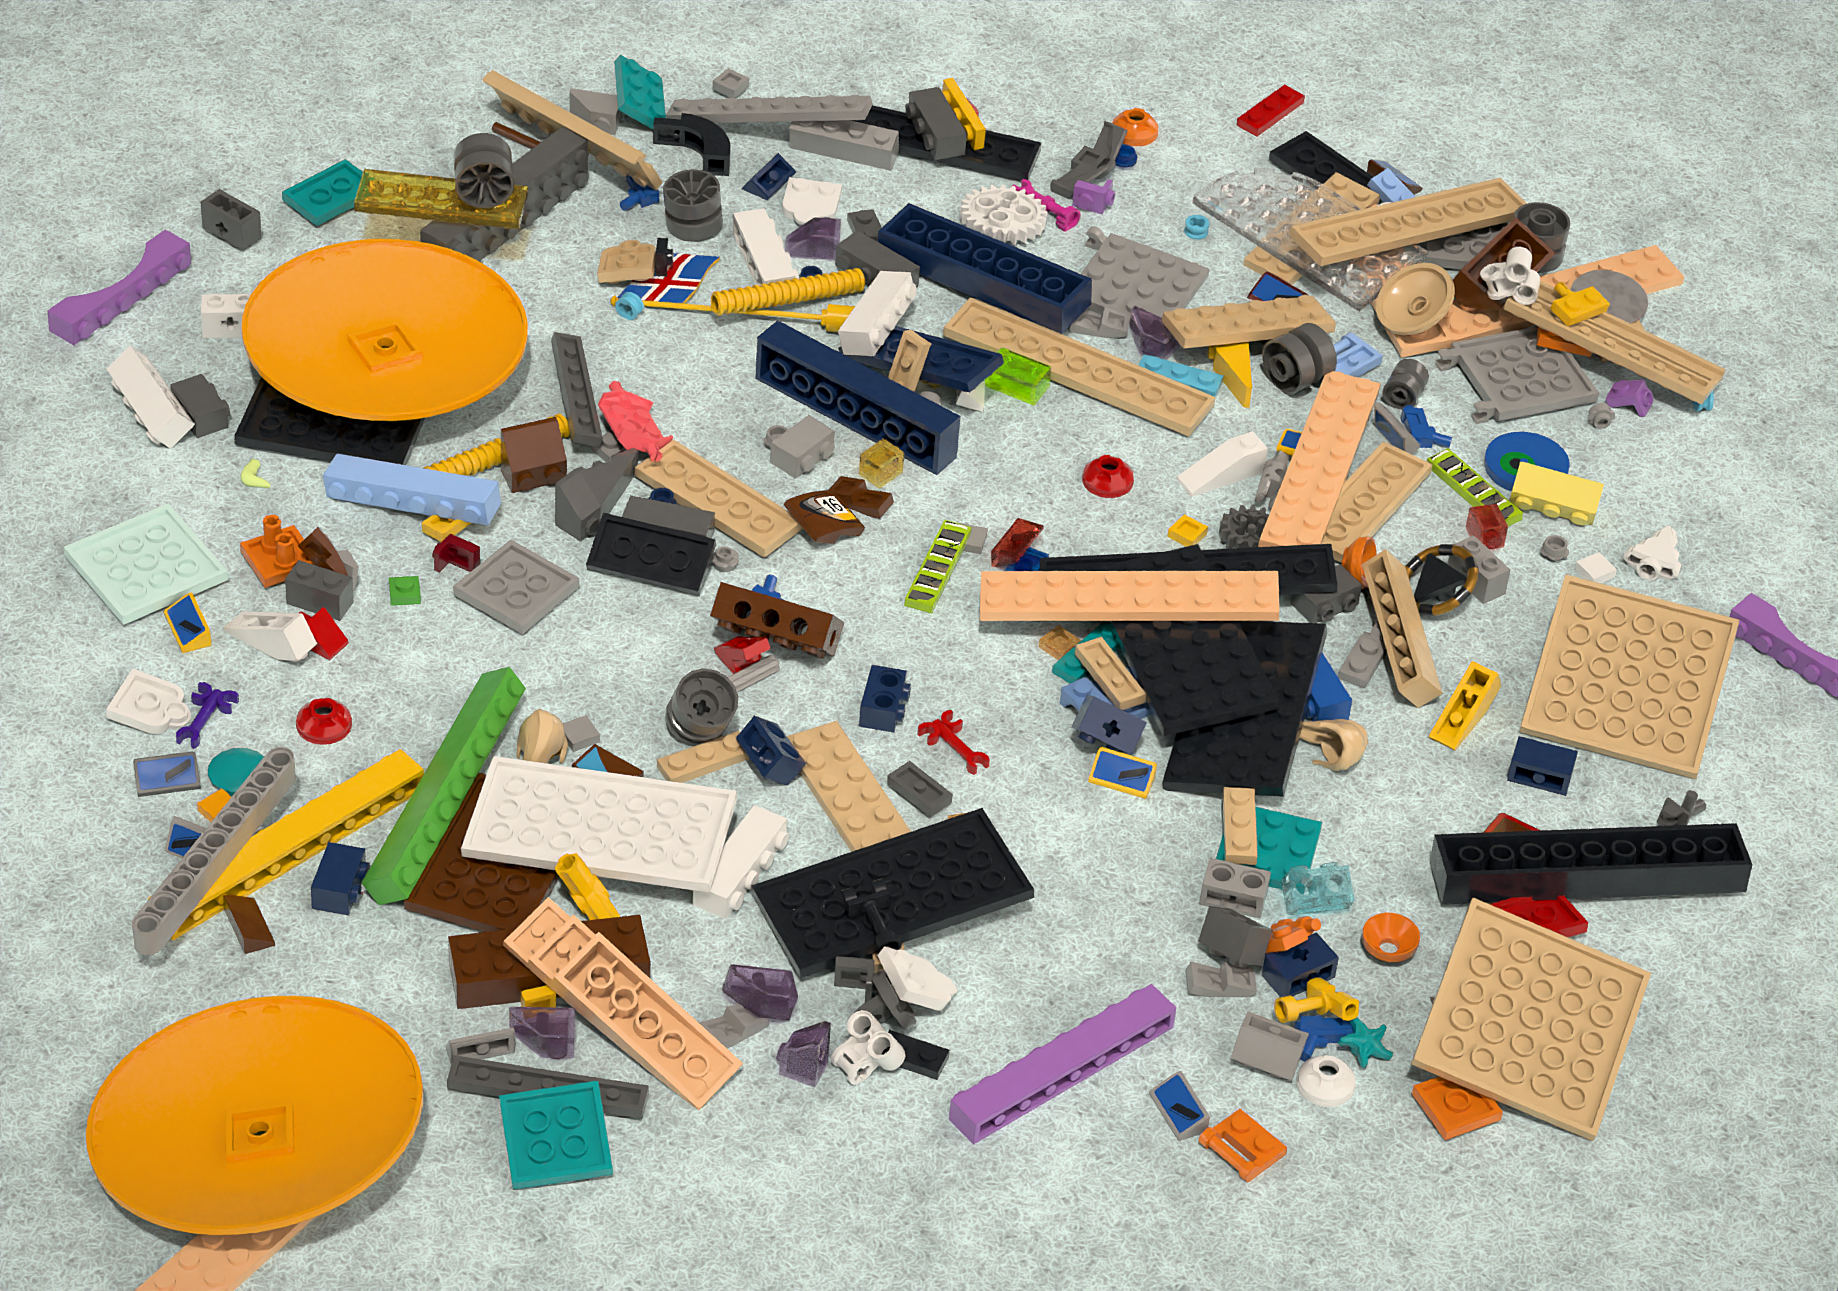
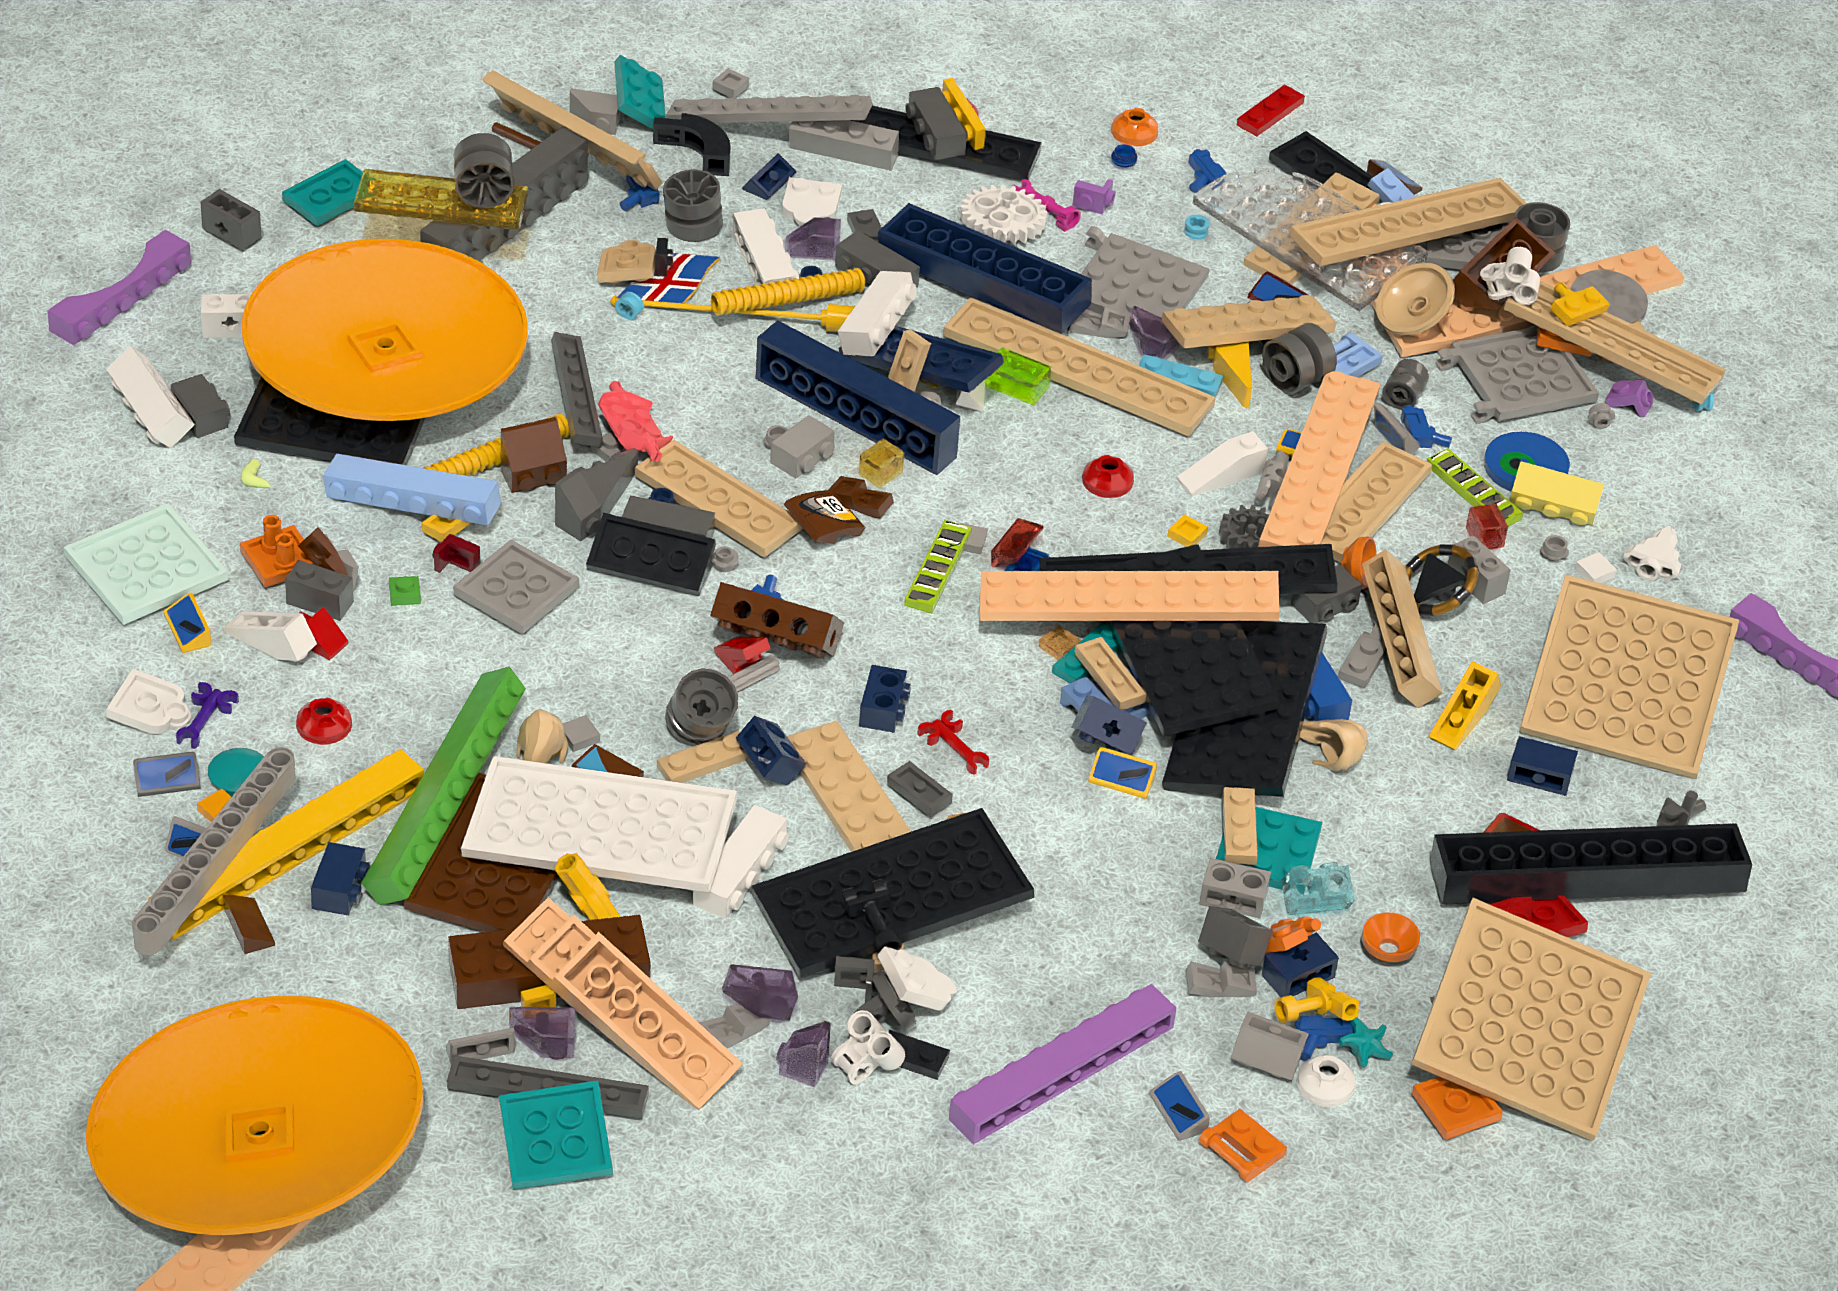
dark grey plate [1050,121,1128,199] -> none
none -> blue piece [1188,149,1227,193]

